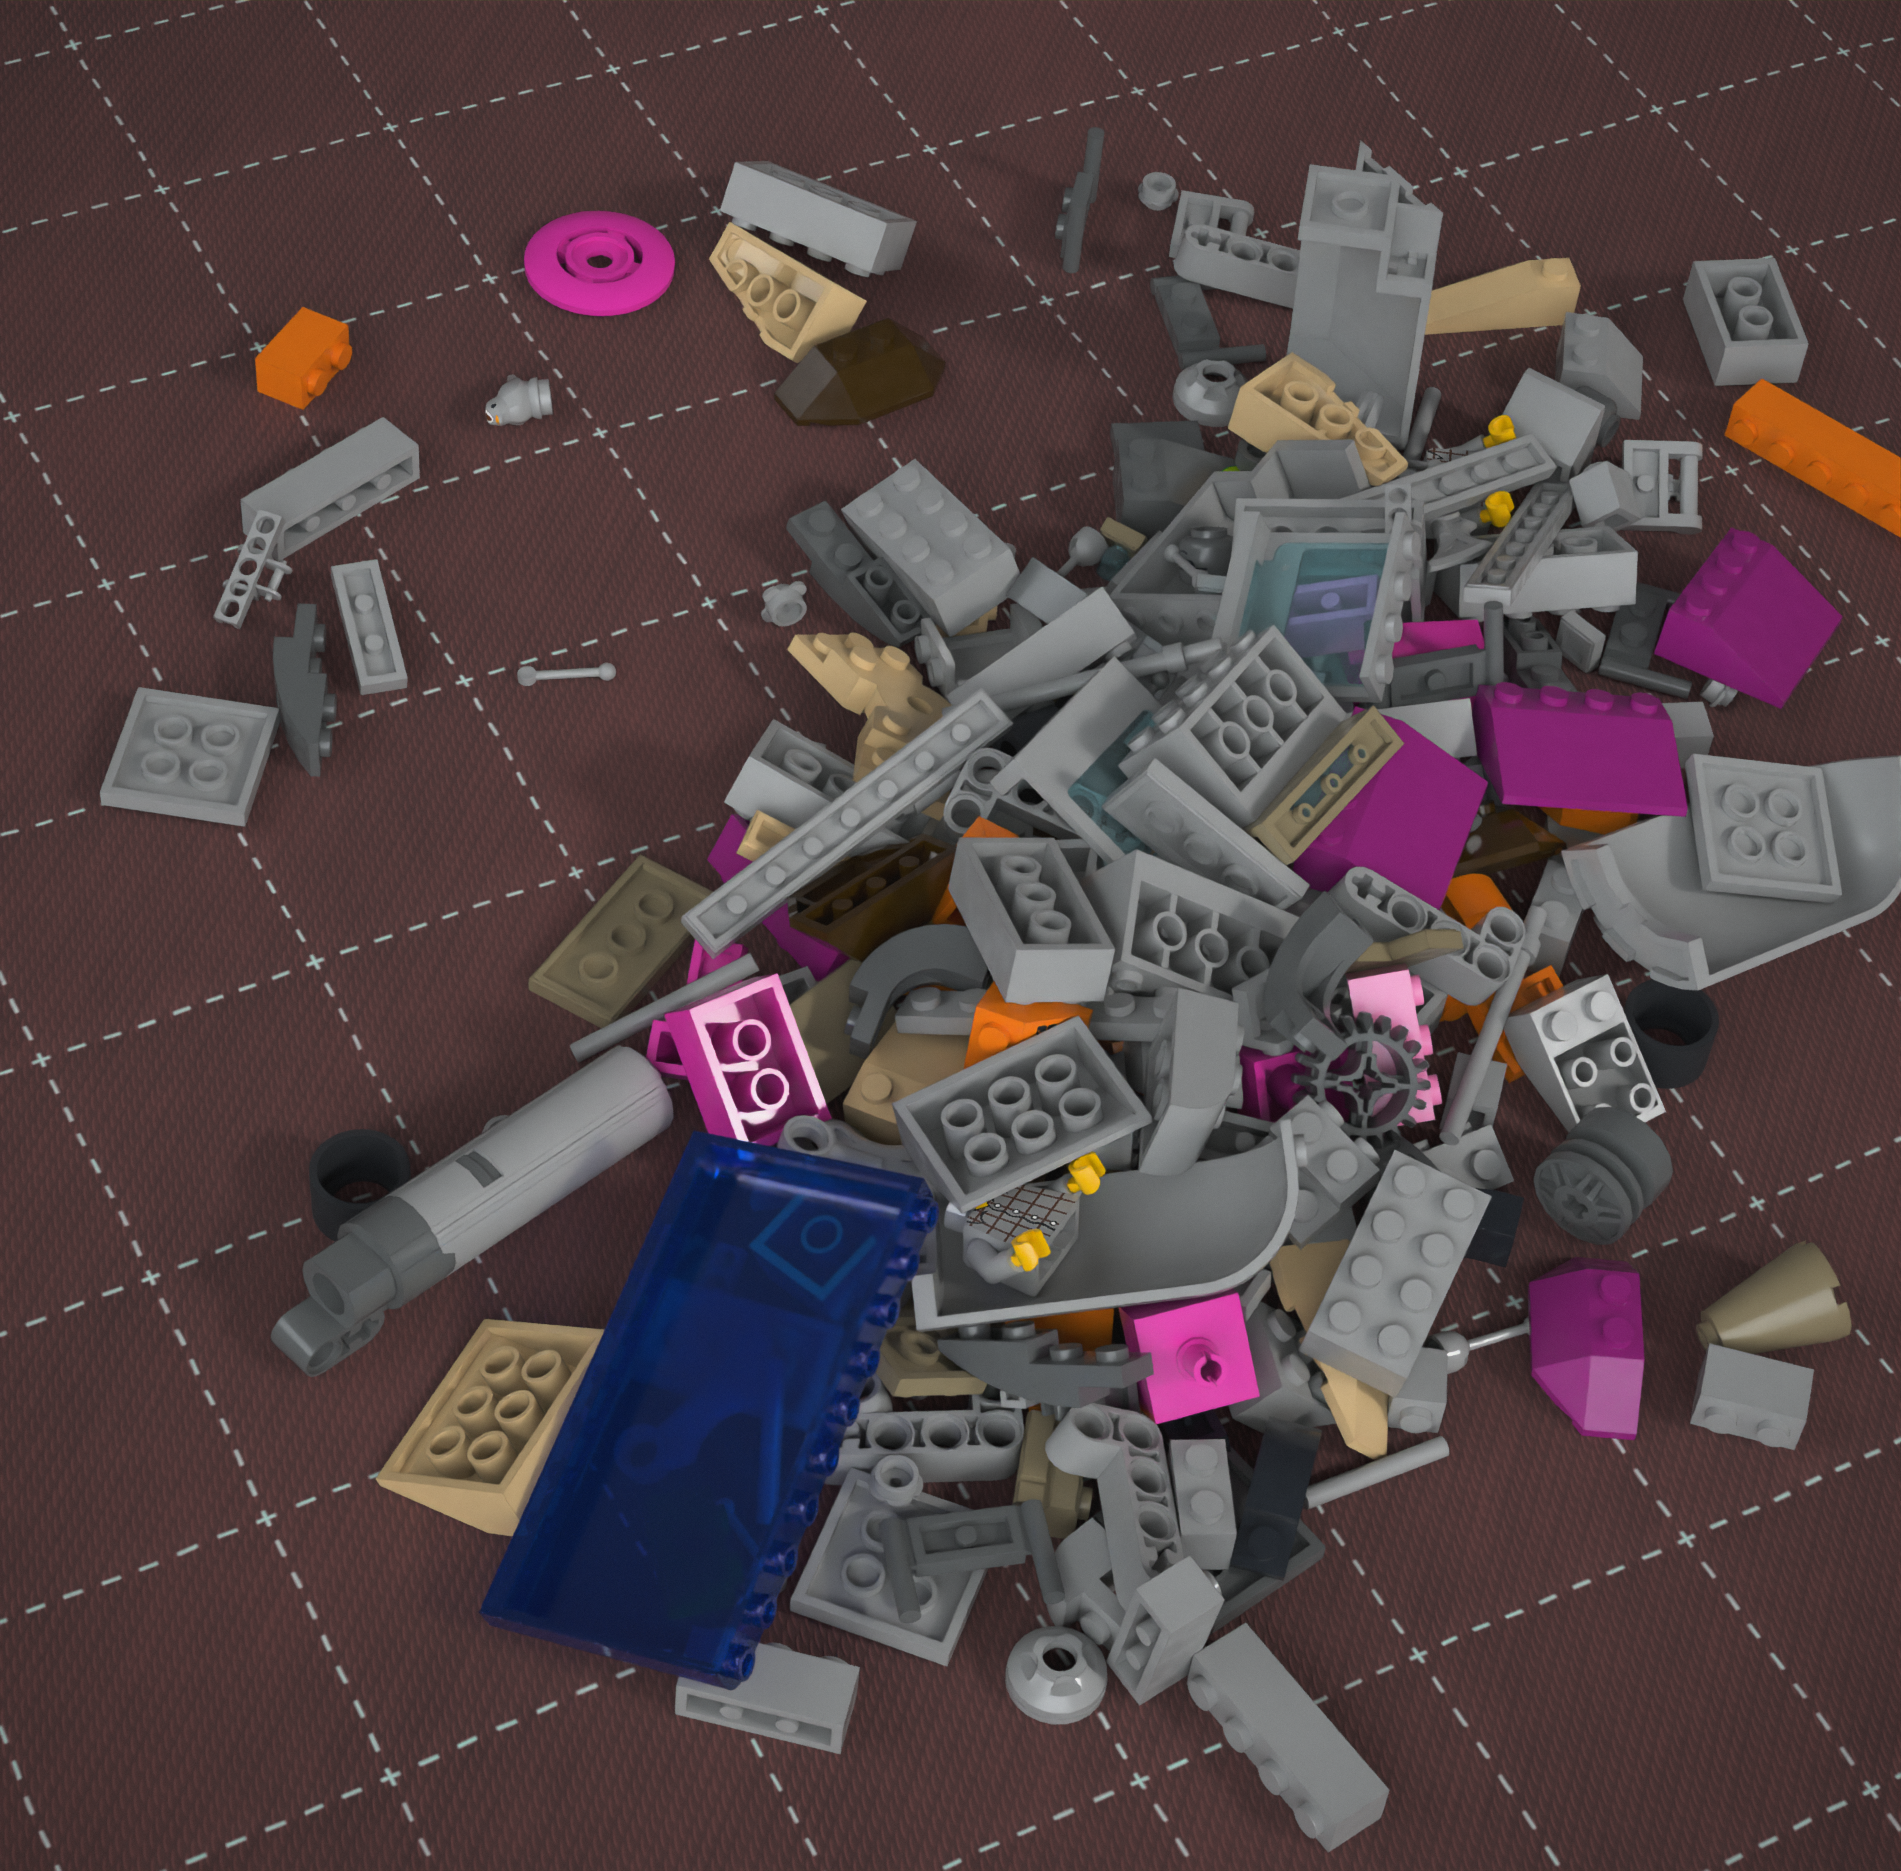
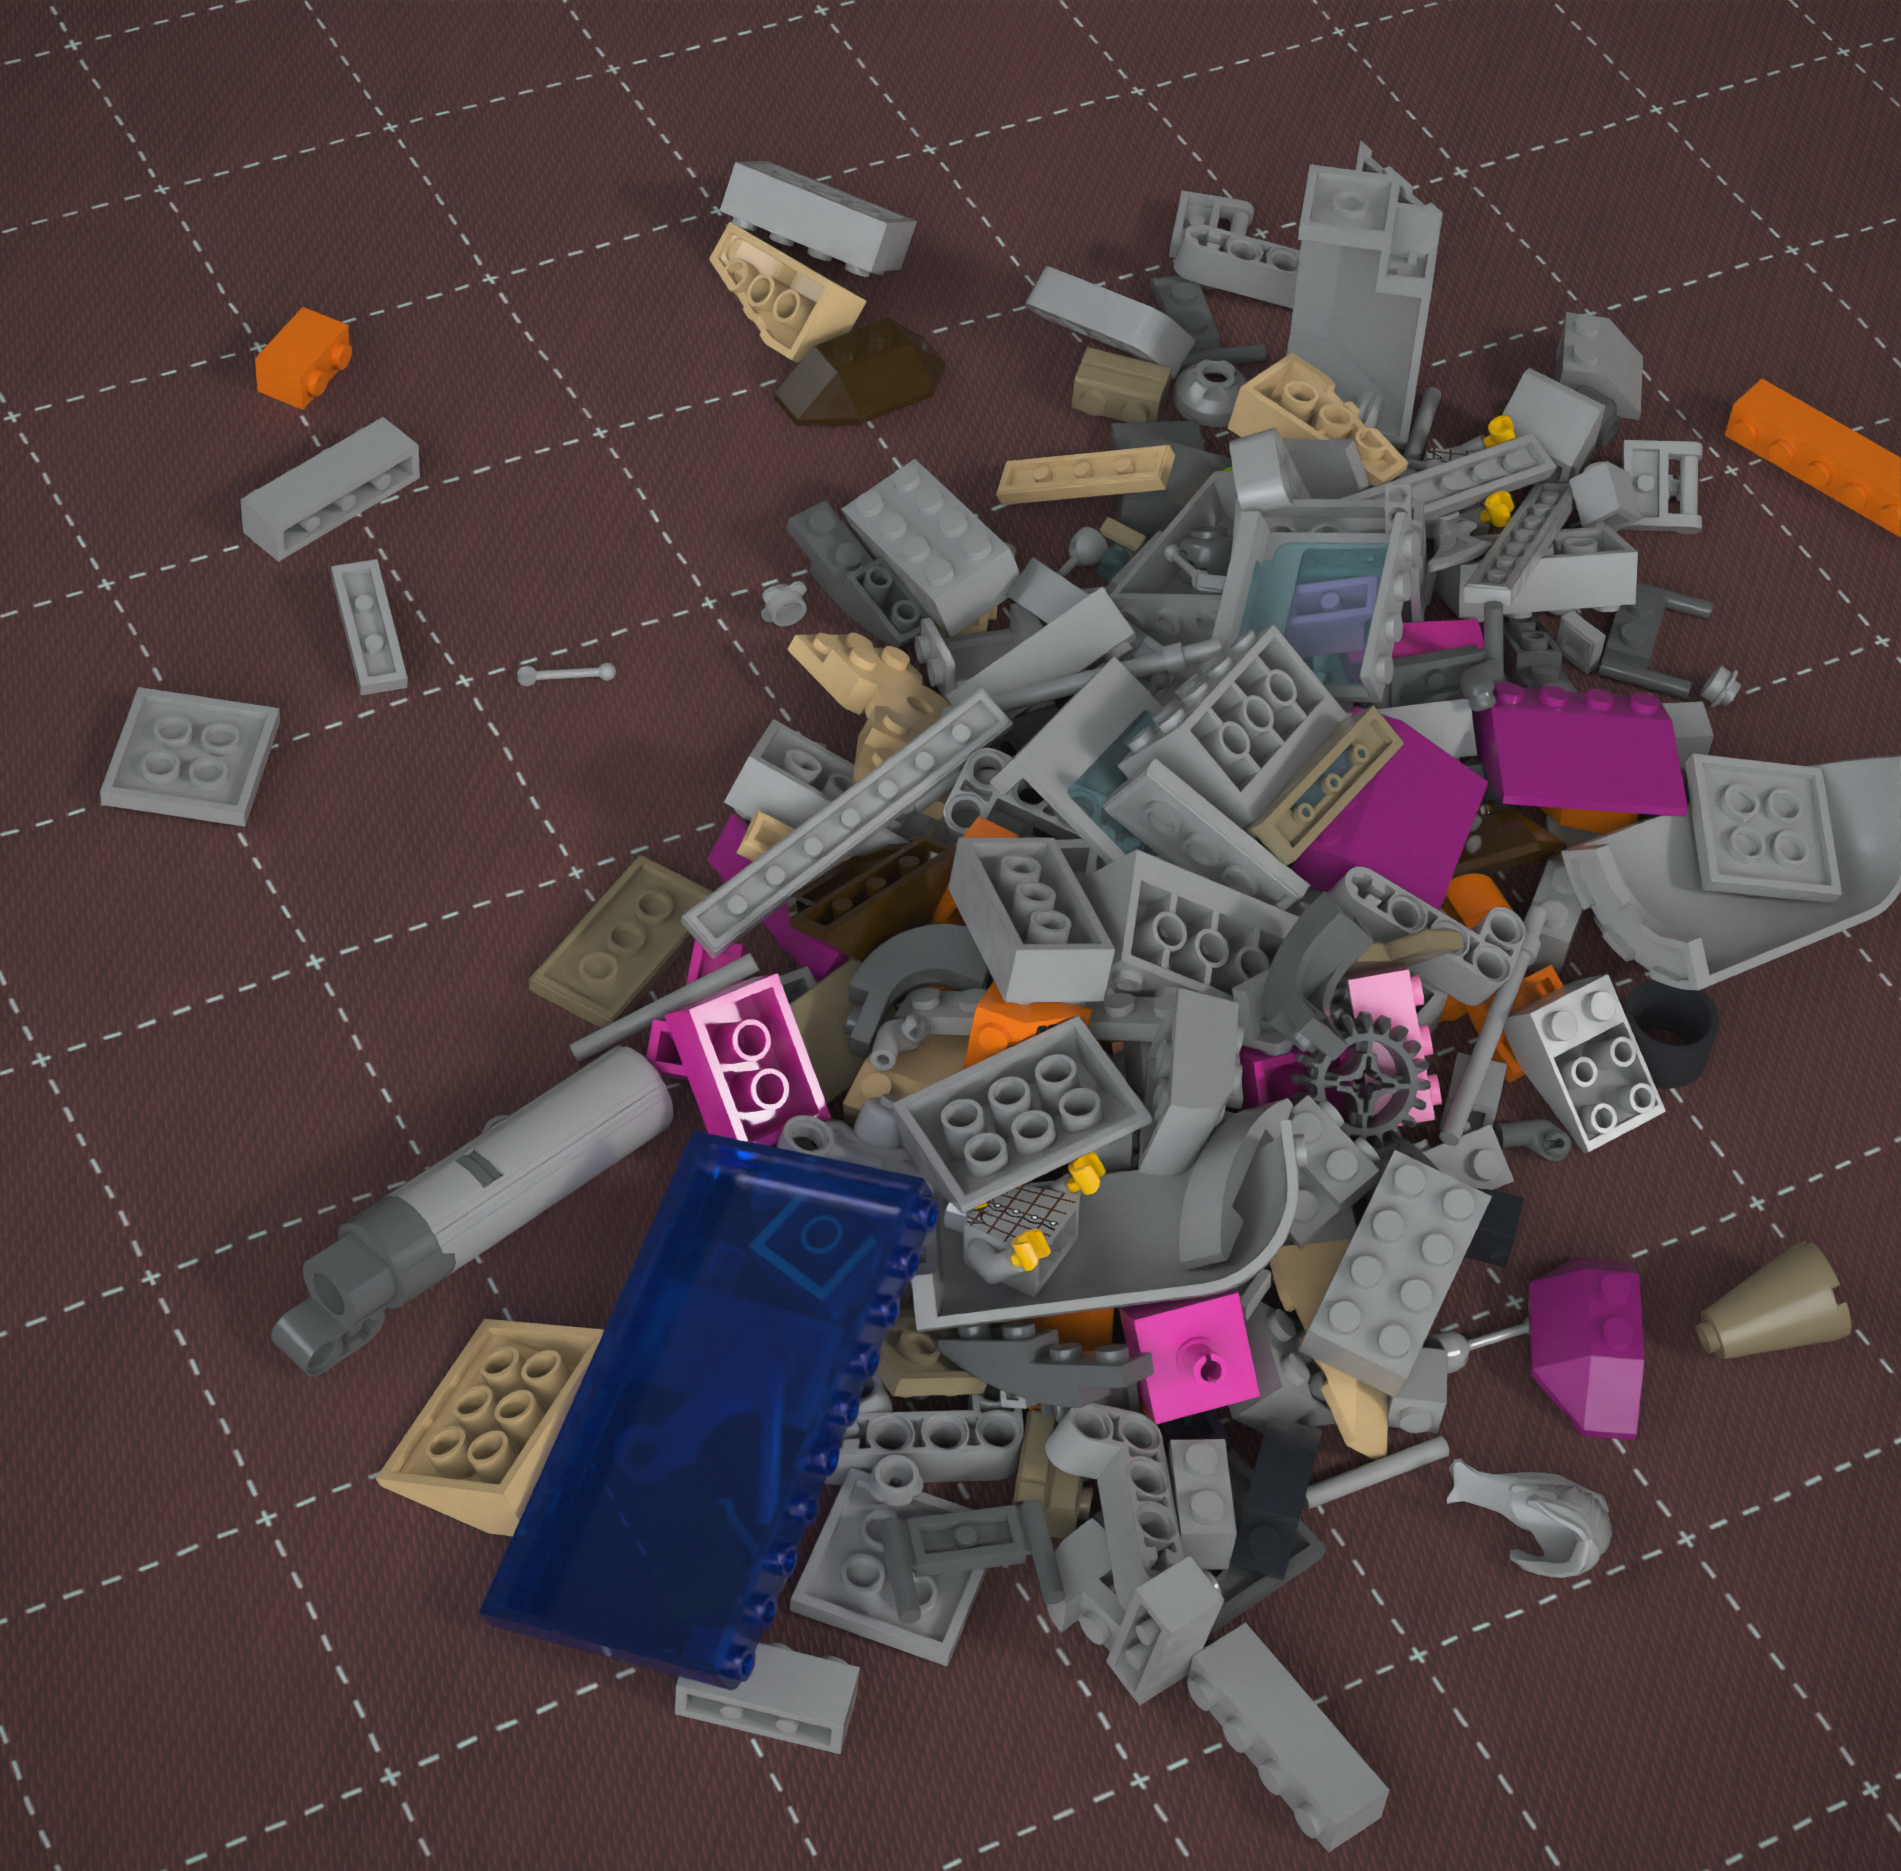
light grey piece [213,509,293,629] -> none
dark grey slope [273,603,337,777] -> none
black piece [309,1129,411,1241] -> none
light grey animal [485,374,553,426] -> none
dark pink piece [524,211,675,316] -> none
light grey piece [1005,1626,1108,1724] -> none
dark grey plate [1055,127,1105,273] -> none
light grey plate [1138,172,1179,211] -> none
tan wedge [1425,258,1581,335] -> none
dark grey wheel [1533,1107,1673,1245] -> none
magenta slope [1654,527,1843,709] -> none
light grey brick [1683,258,1809,386] -> none
light grey brick [1690,1343,1814,1450] -> none
none -> light grey piece [854,1094,902,1149]
none -> light grey arm [870,1013,930,1071]
none -> tan tile [996,445,1175,505]
none -> light grey beam [1025,266,1195,380]
none -> dark tan brick [1071,347,1172,423]
none -> light grey slope [1179,1098,1293,1270]
none -> light grey beam [1229,428,1312,514]
none -> light grey hair [1447,1458,1612,1578]
none -> dark grey arm [1459,658,1503,711]
none -> dark grey arm [1495,1119,1572,1161]

